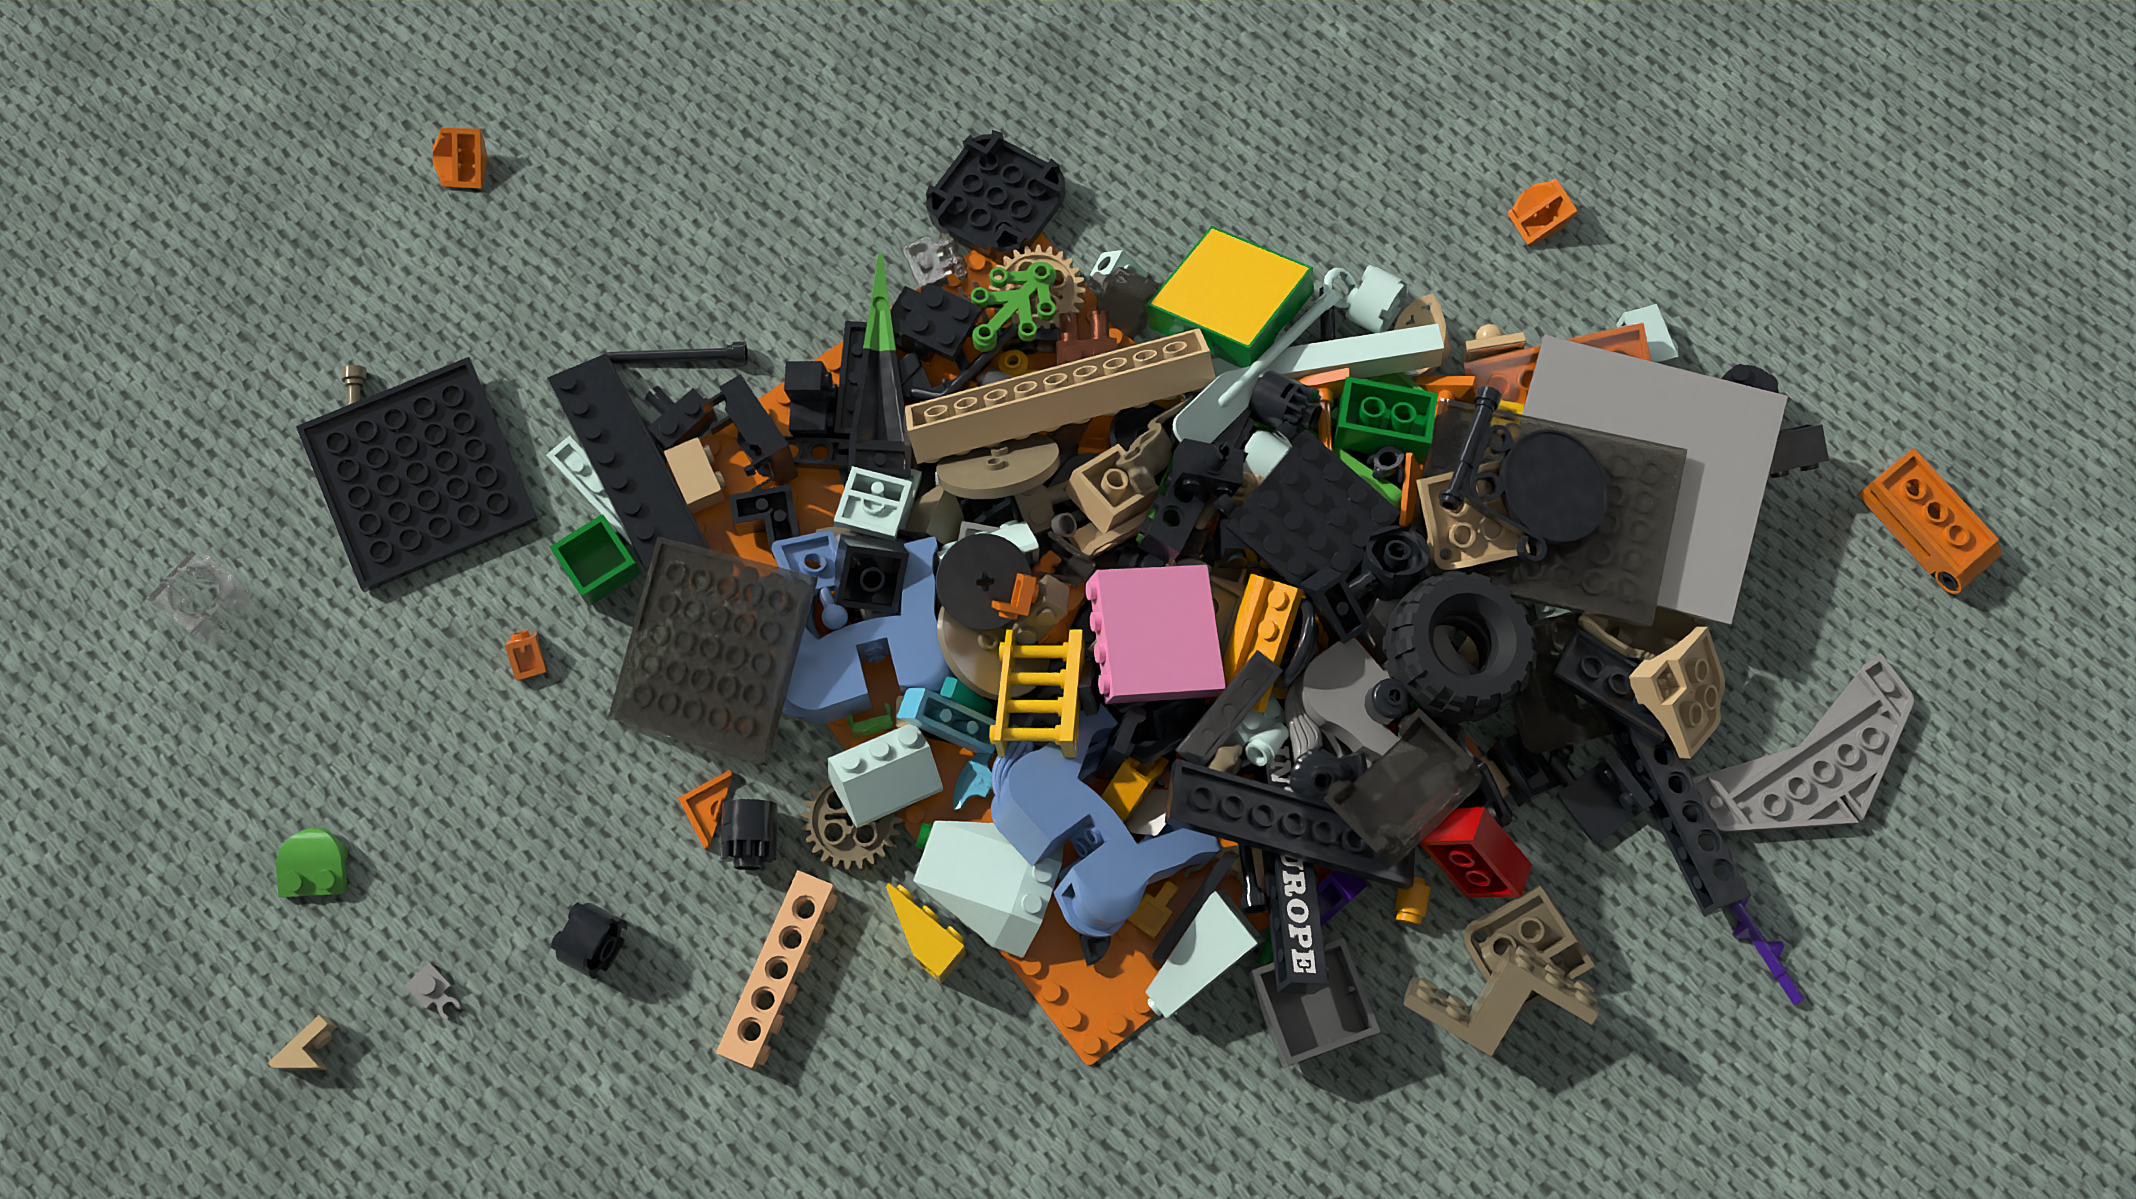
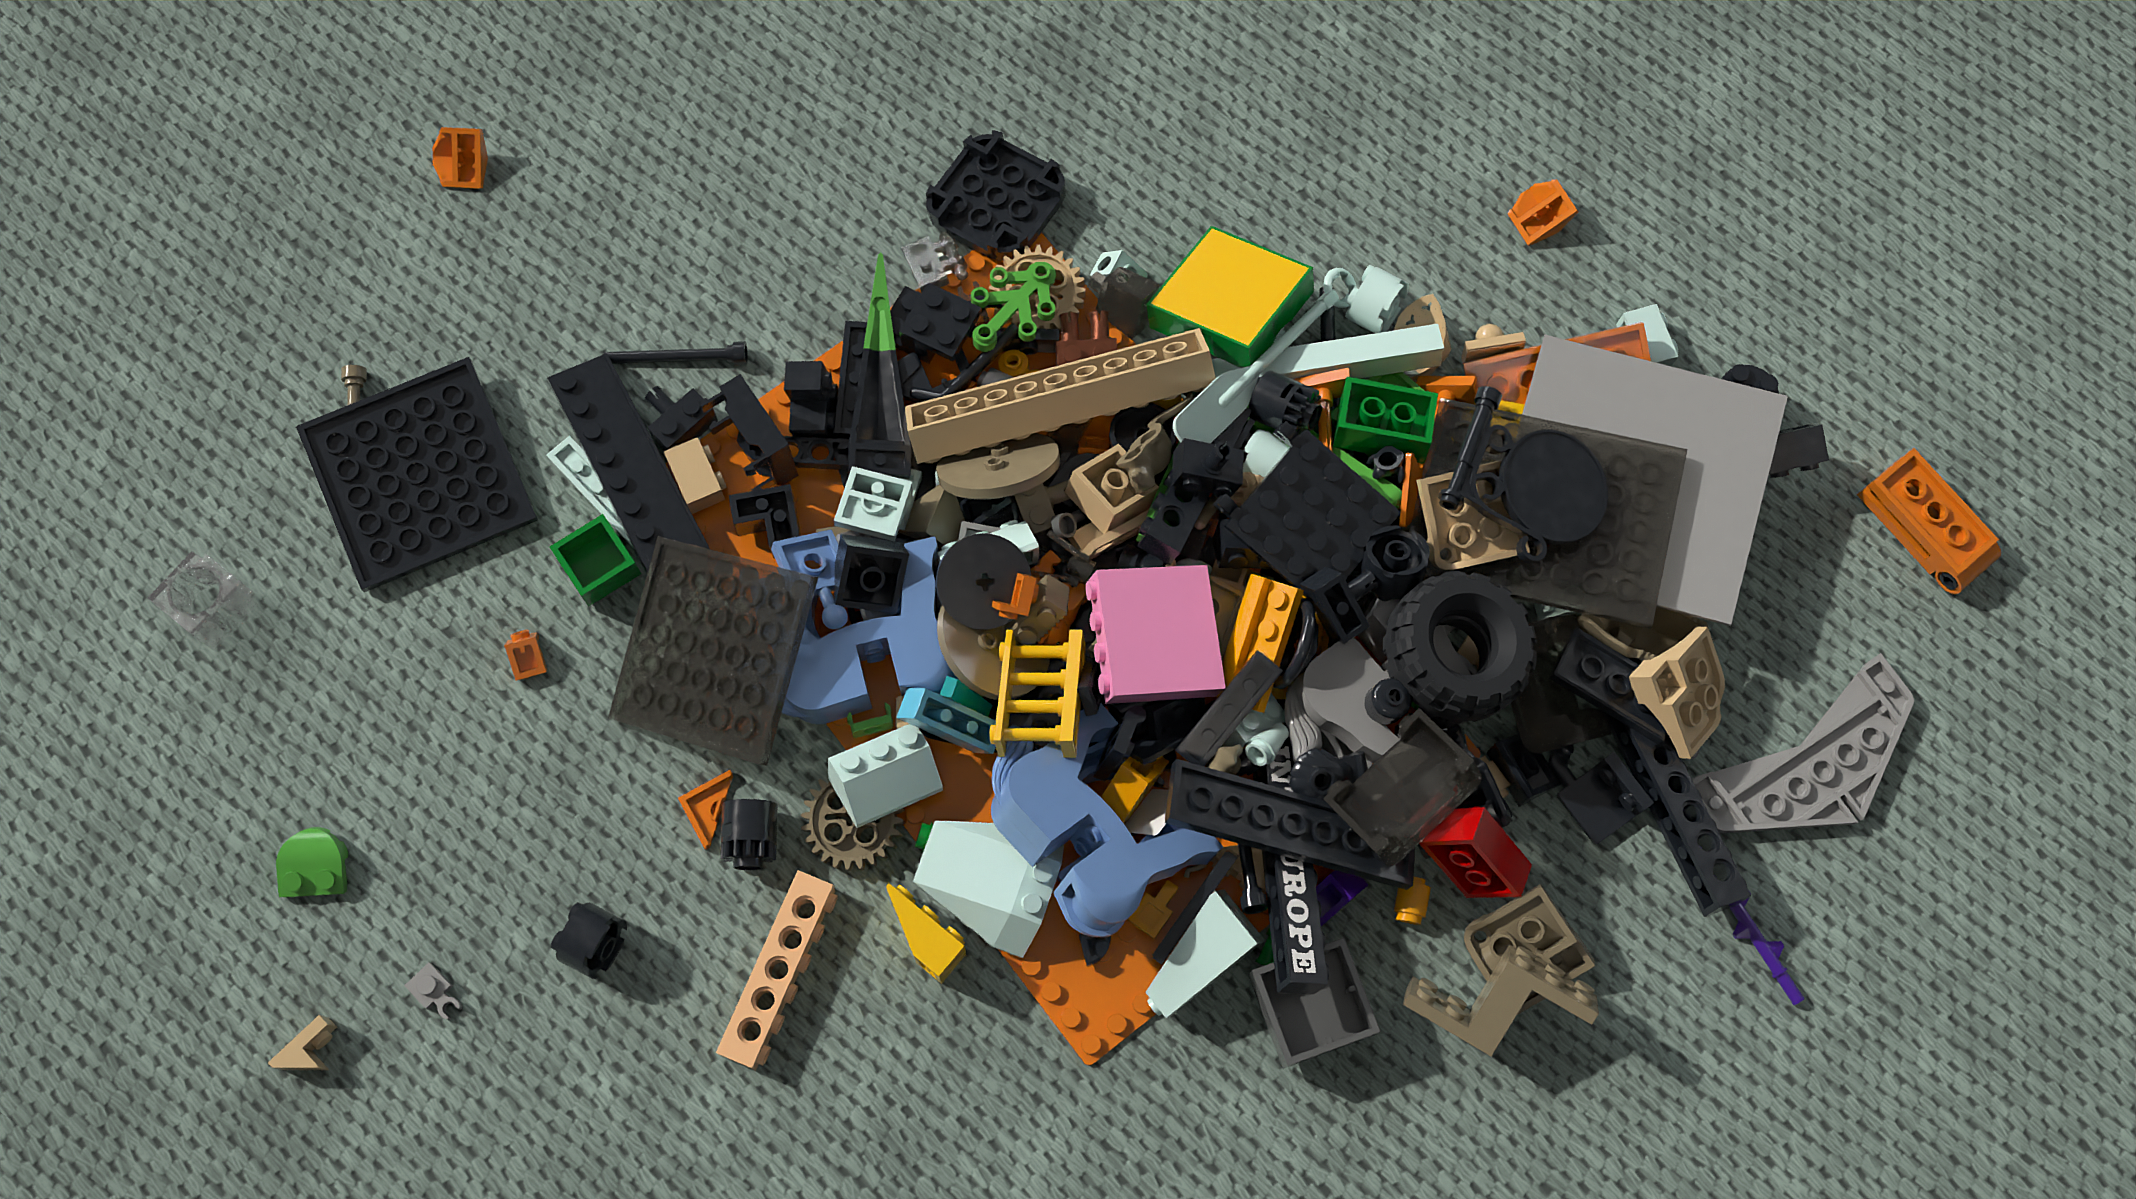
medium azure piece [953,753,994,810] -> none

